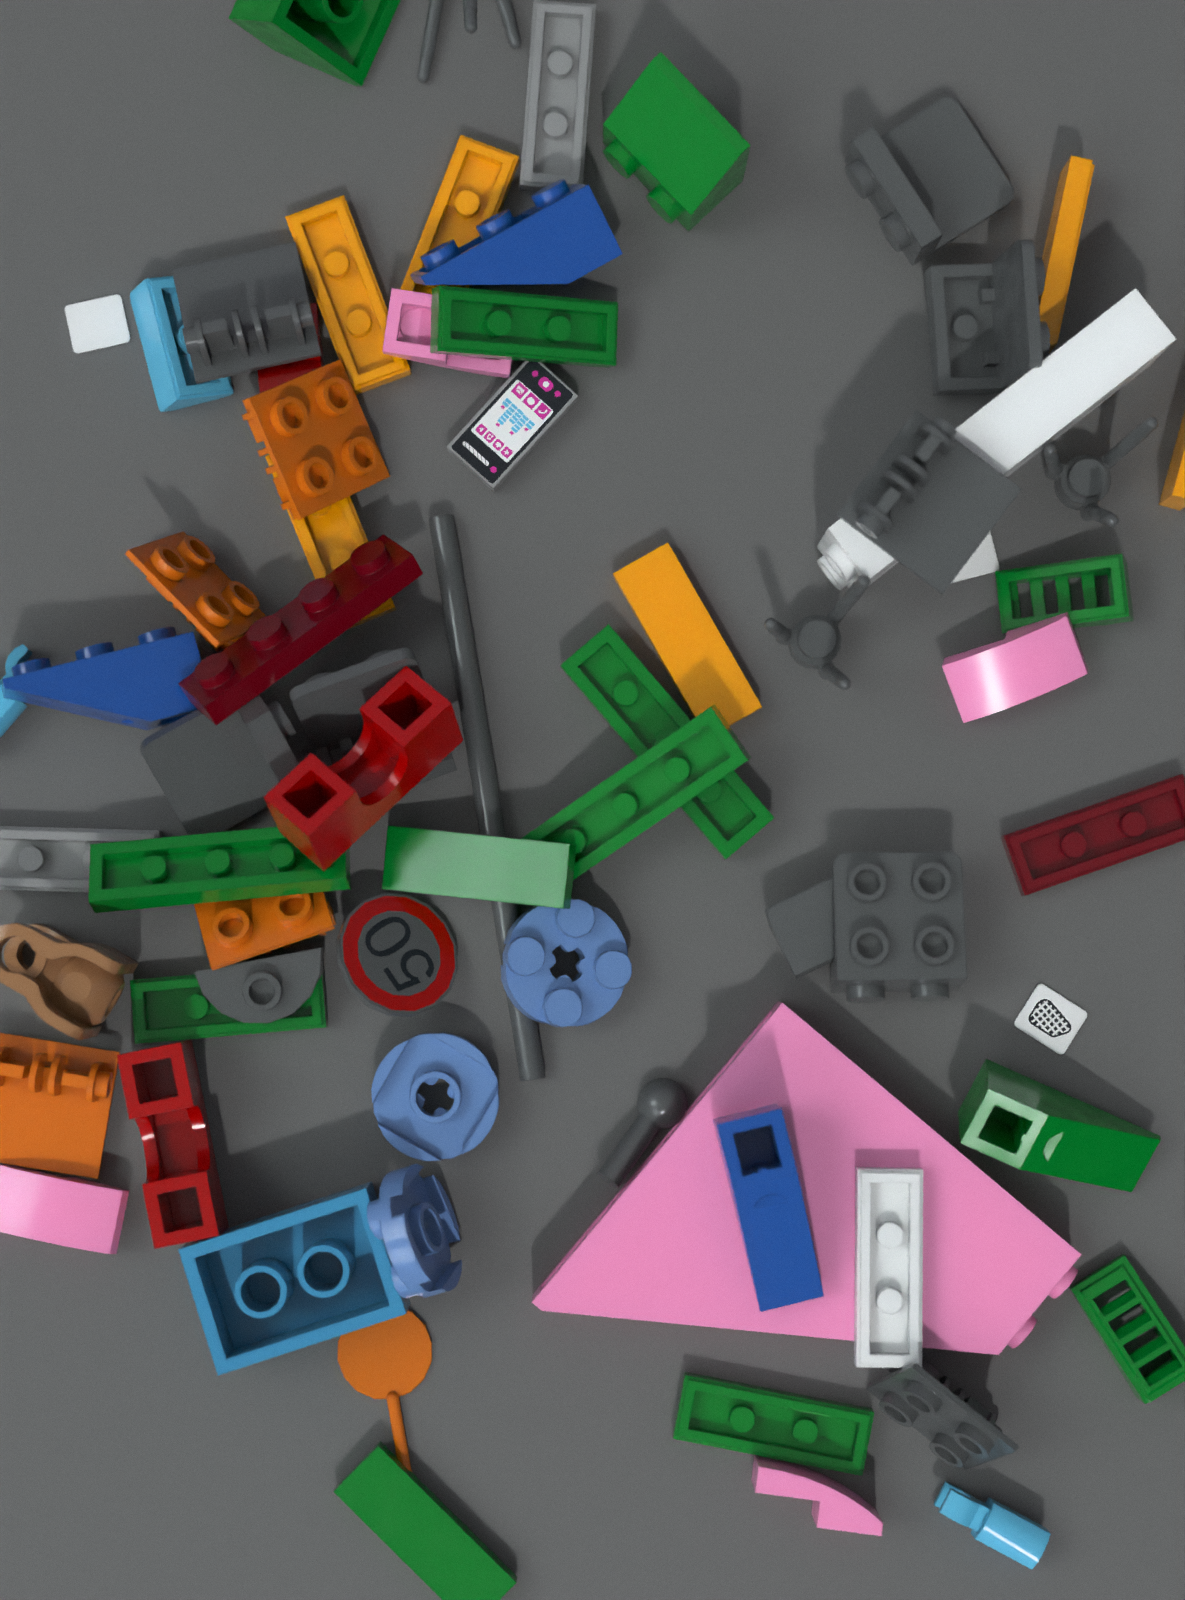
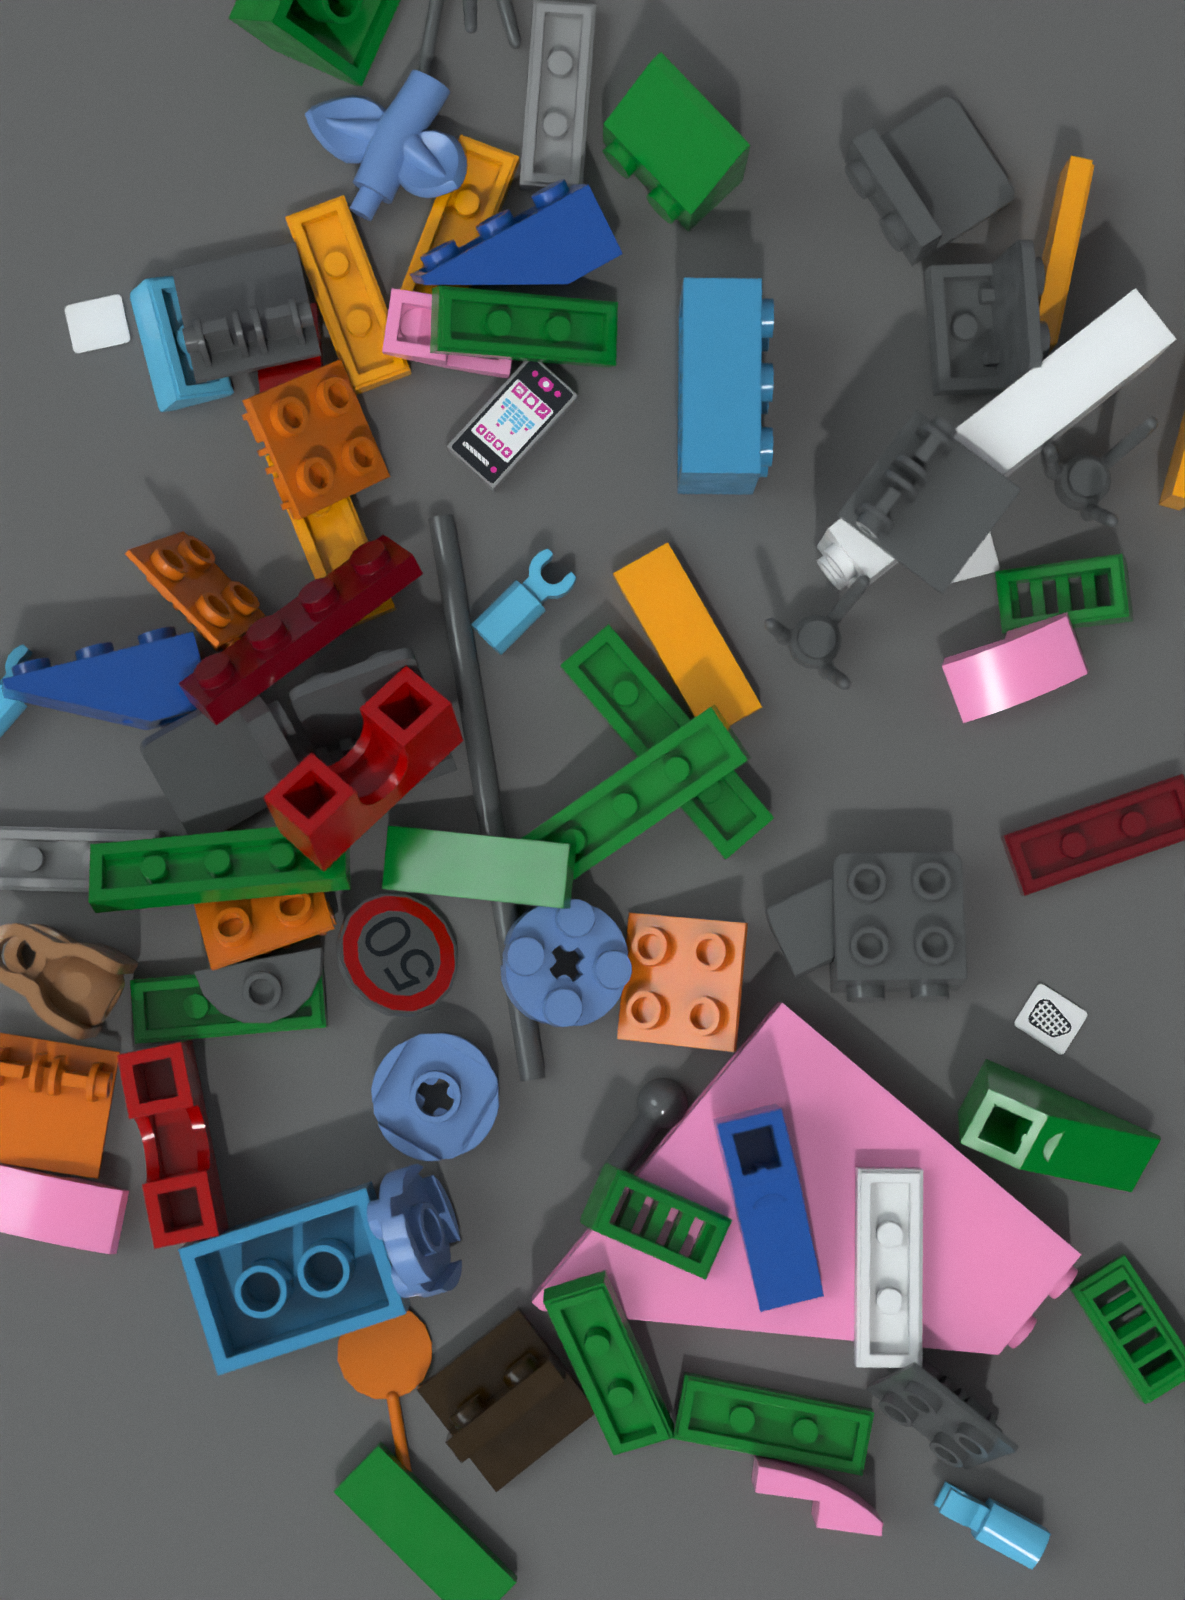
none -> medium blue plant [305,70,468,221]
none -> dark brown bracket [417,1307,594,1492]
none -> medium azure bar [471,549,576,655]
none -> green tile [543,1270,674,1455]
none -> green slope [580,1163,732,1280]
none -> orange hinge [617,913,748,1052]
none -> dark azure brick [677,278,774,495]

